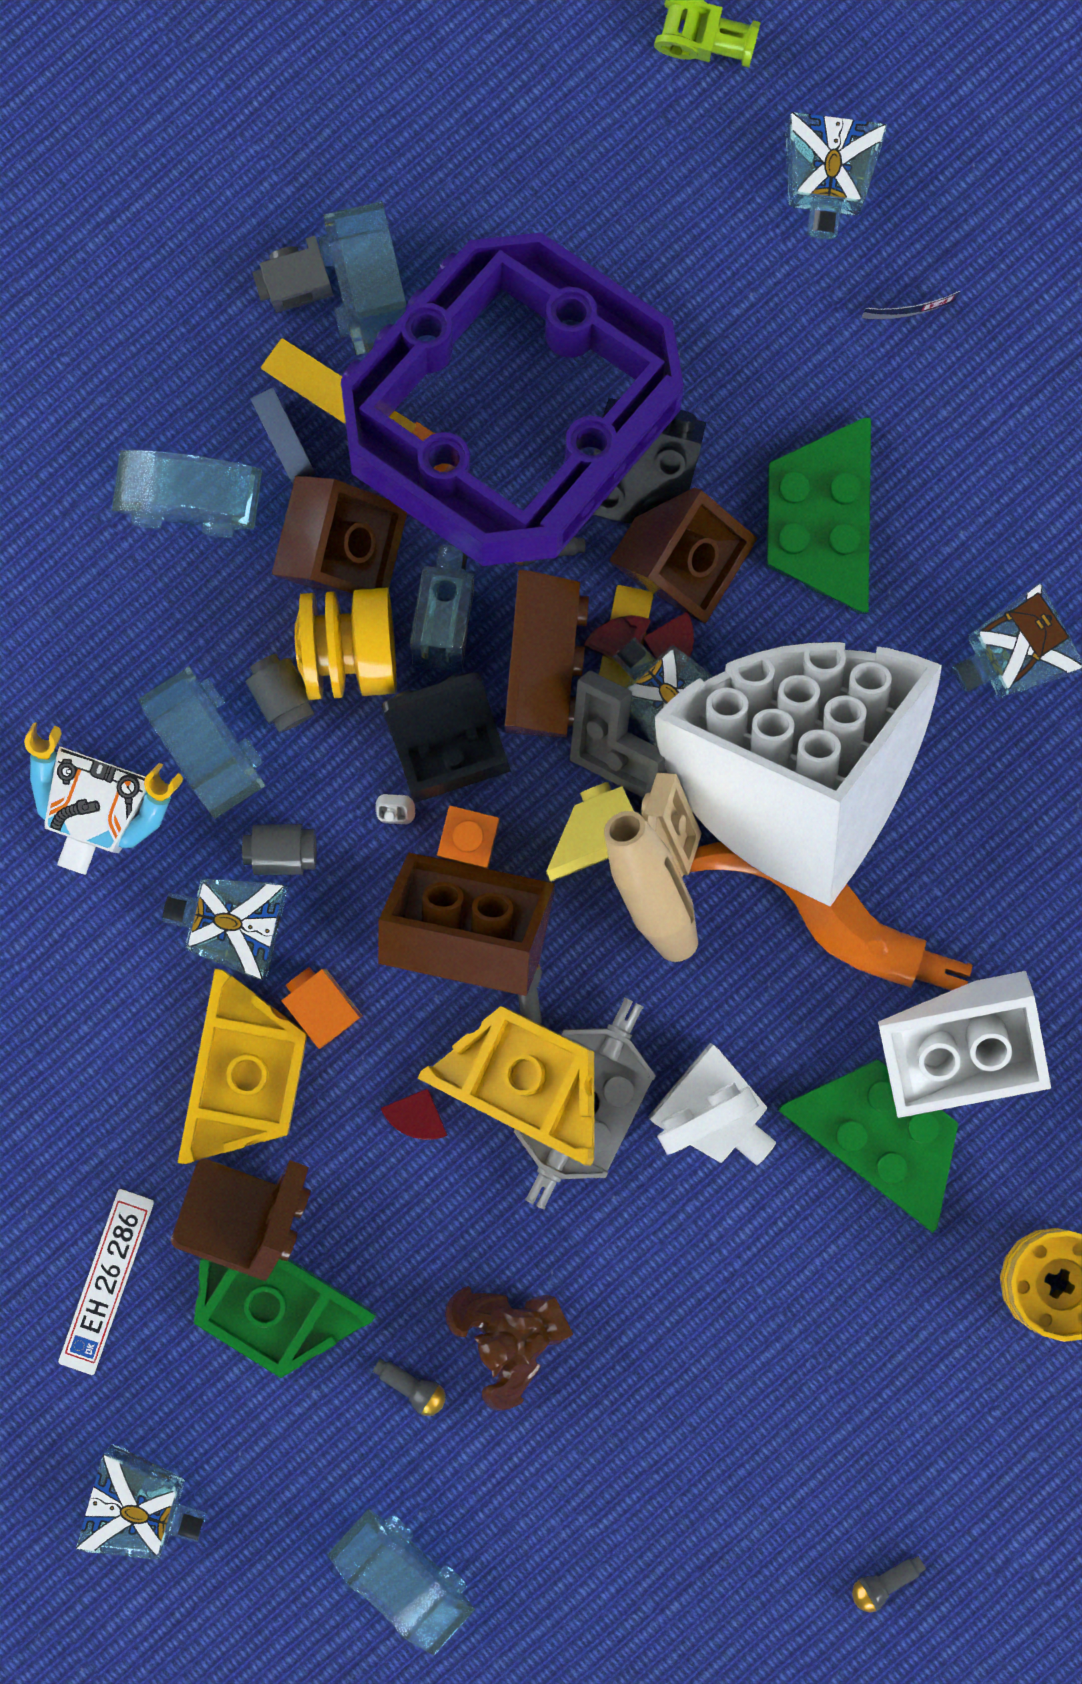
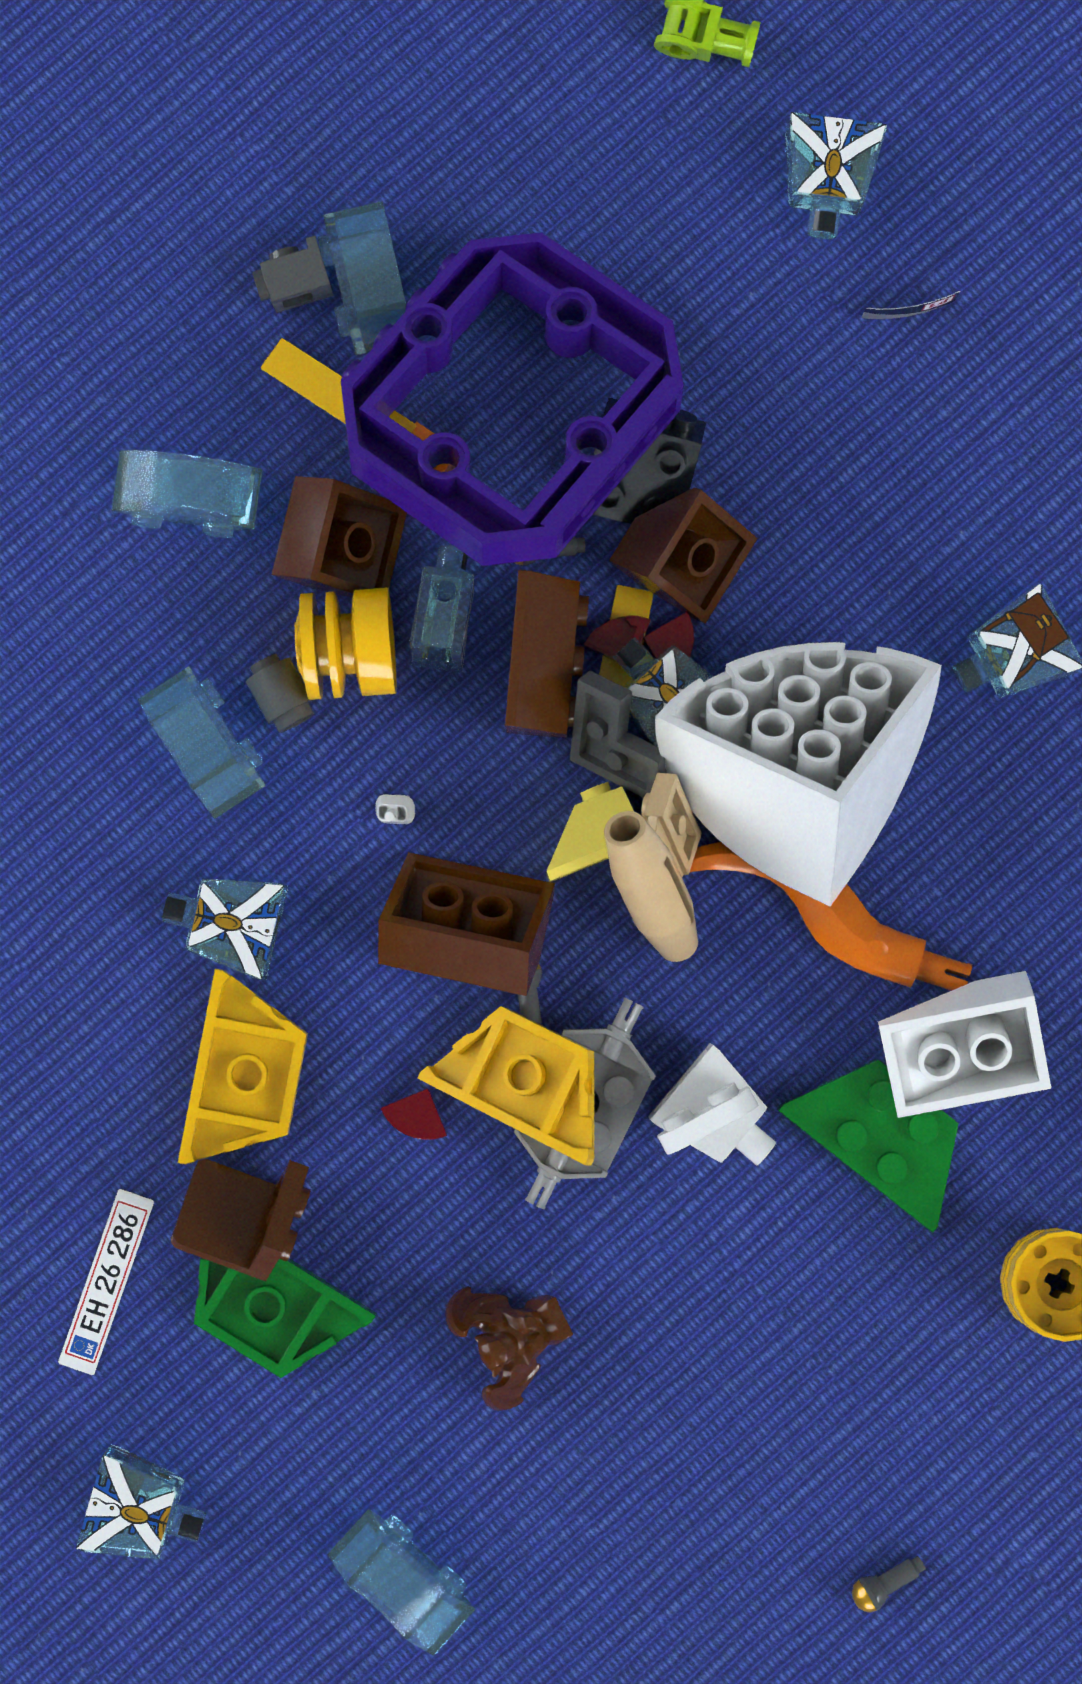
torso [24,722,183,875] -> none
dark grey brick [242,824,317,875] -> none
sand blue beam [250,388,315,484] -> none
orange brick [281,967,363,1049] -> none
dark grey piece [372,1358,445,1416] -> none
black bracket [381,673,511,803] -> none
orange brick [437,805,500,869] -> none
green wing [766,418,871,614] -> none

